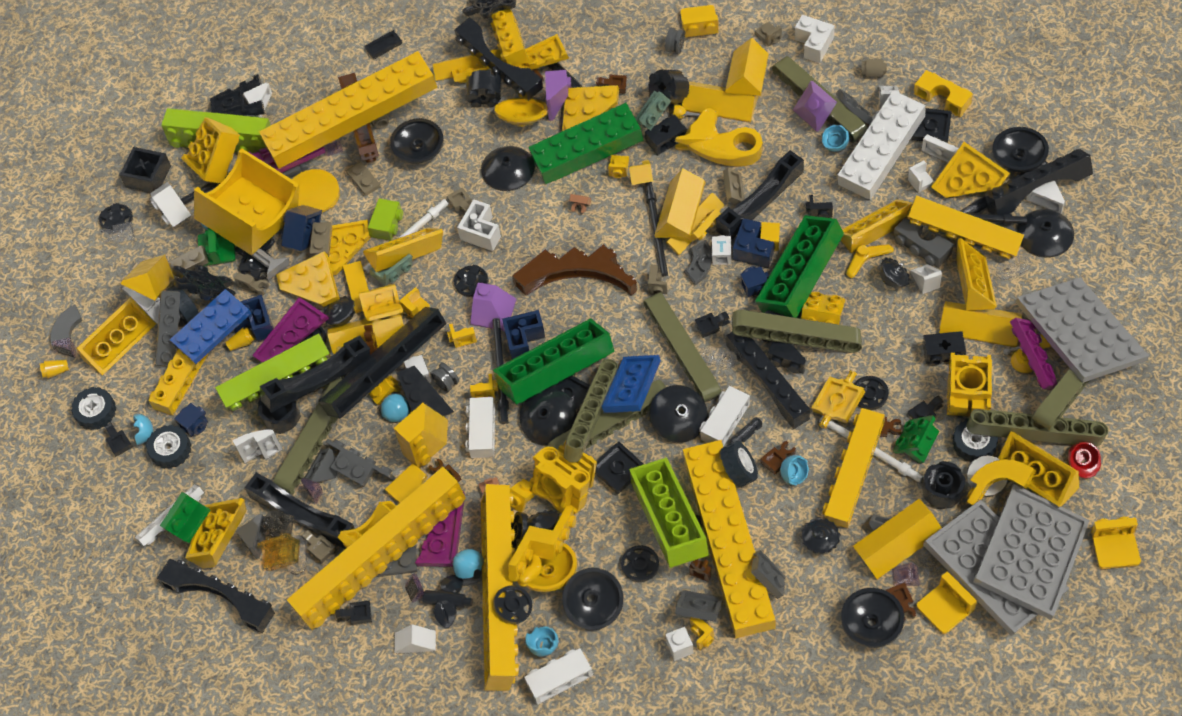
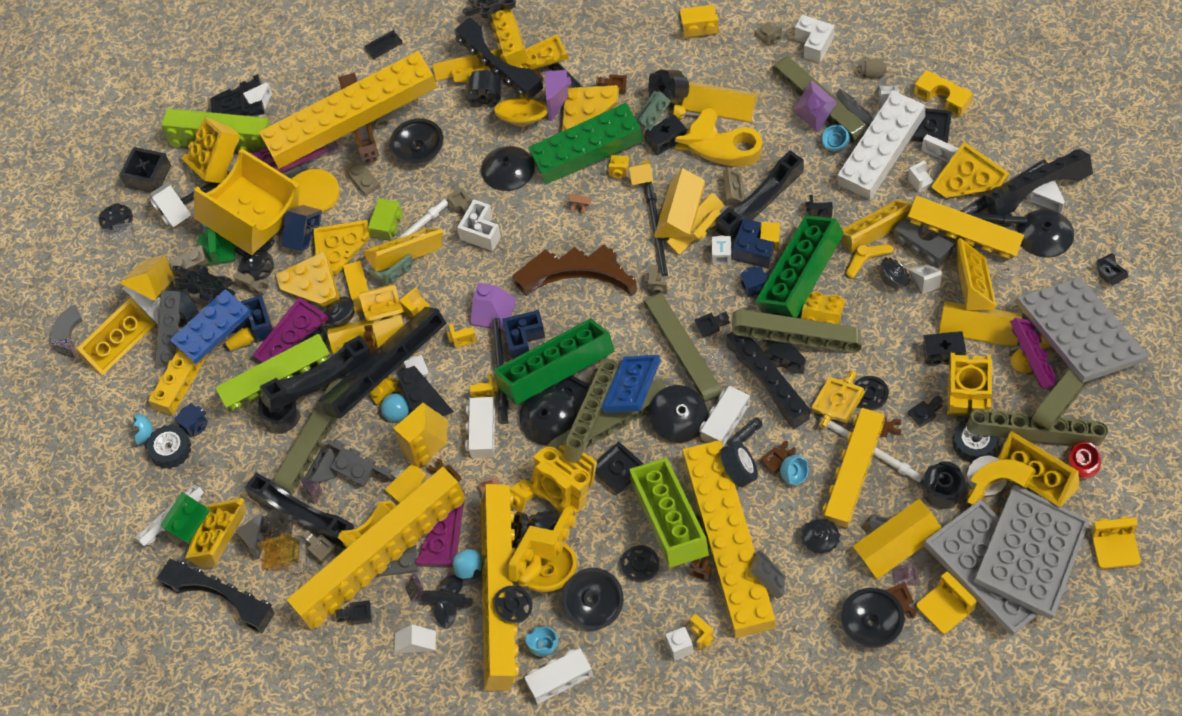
yellow cone [39,360,69,379] -> none
black wheel [71,387,116,430] -> none
black plate [105,423,132,457] -> none
white slope [232,430,282,463] -> none
light grey piece [251,248,289,281] -> none
dark tan plate [310,222,333,257] -> none
dark grey wheel [430,362,460,393] -> none
black wheel [454,265,489,297] -> none
dark grey wheel [665,27,685,54] -> none
dark grey tile [675,590,723,622] -> none
dark grey tile [685,240,712,286] -> none
yellow slope [725,37,769,96] -> none
green bracket [893,415,939,464] -> none
black dish [992,127,1049,172] -> none
none -> black bracket [1097,253,1128,285]

